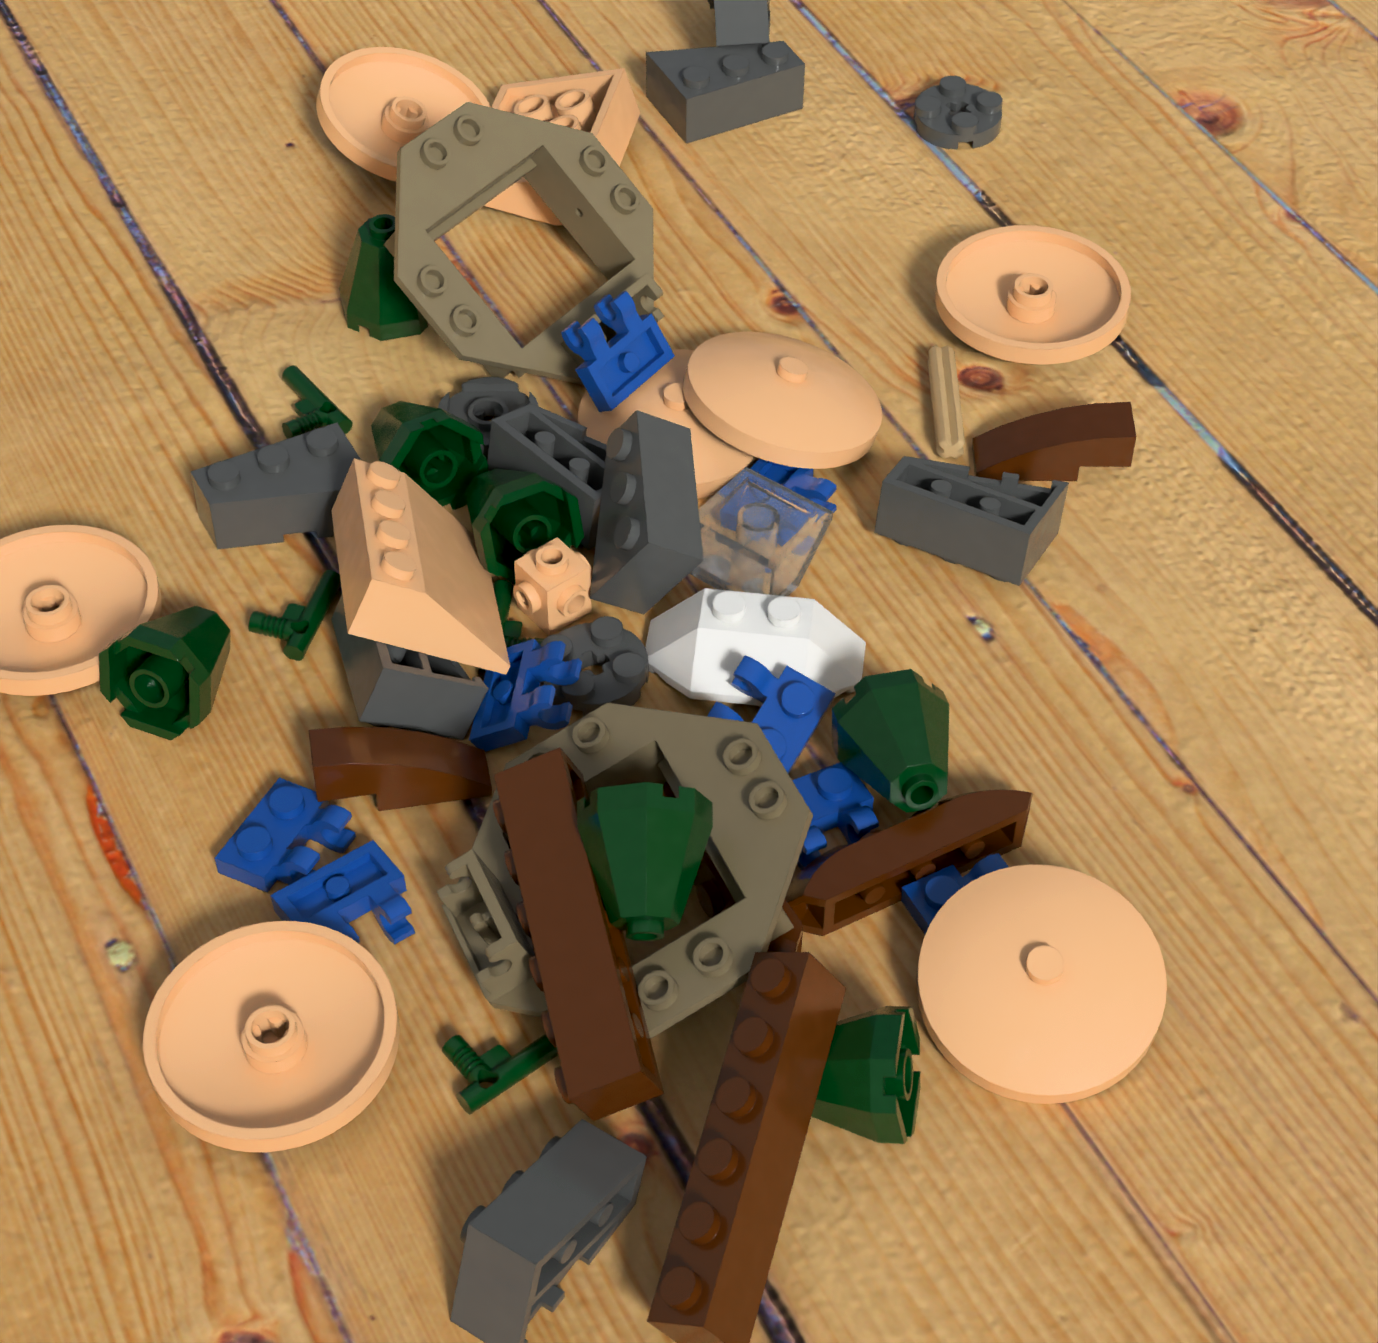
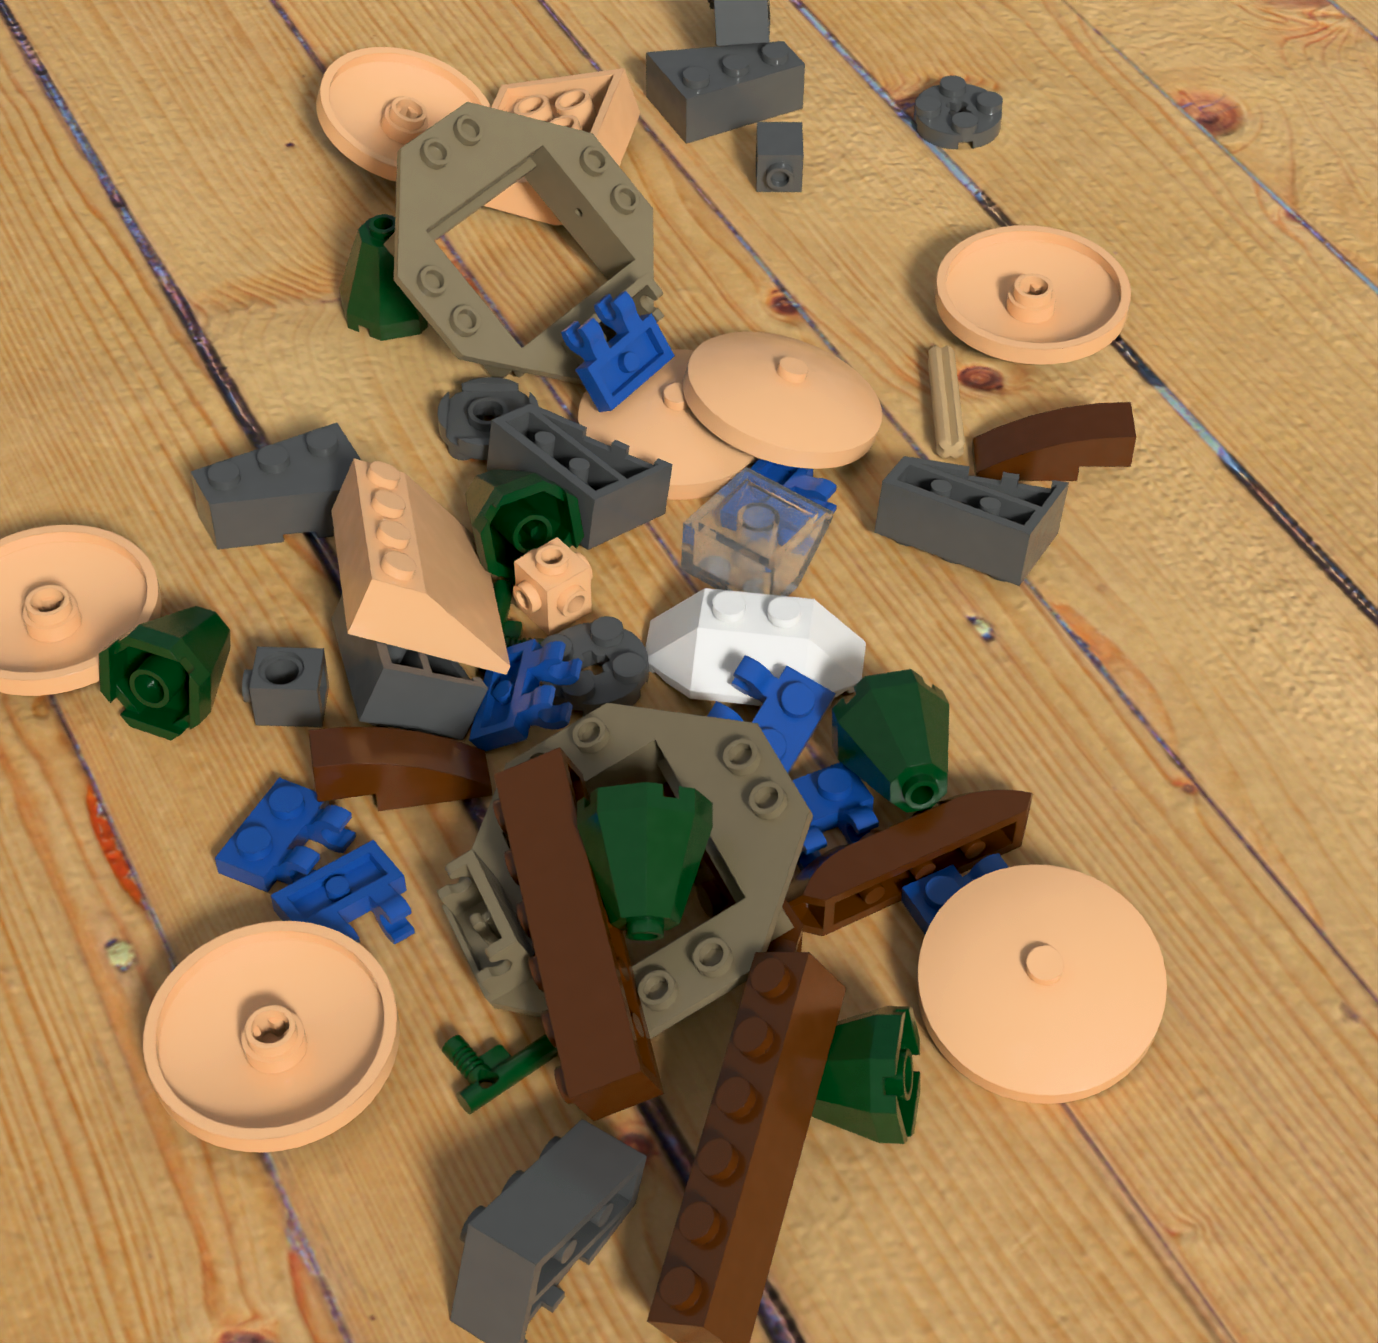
dark green hose [248,570,341,661] -> none
dark green hose [282,365,353,439] -> none
dark green cone [371,401,488,510] -> none
dark grey wedge [589,410,704,614] -> none
none -> dark grey brick [242,647,329,727]
none -> dark grey brick [756,122,804,192]

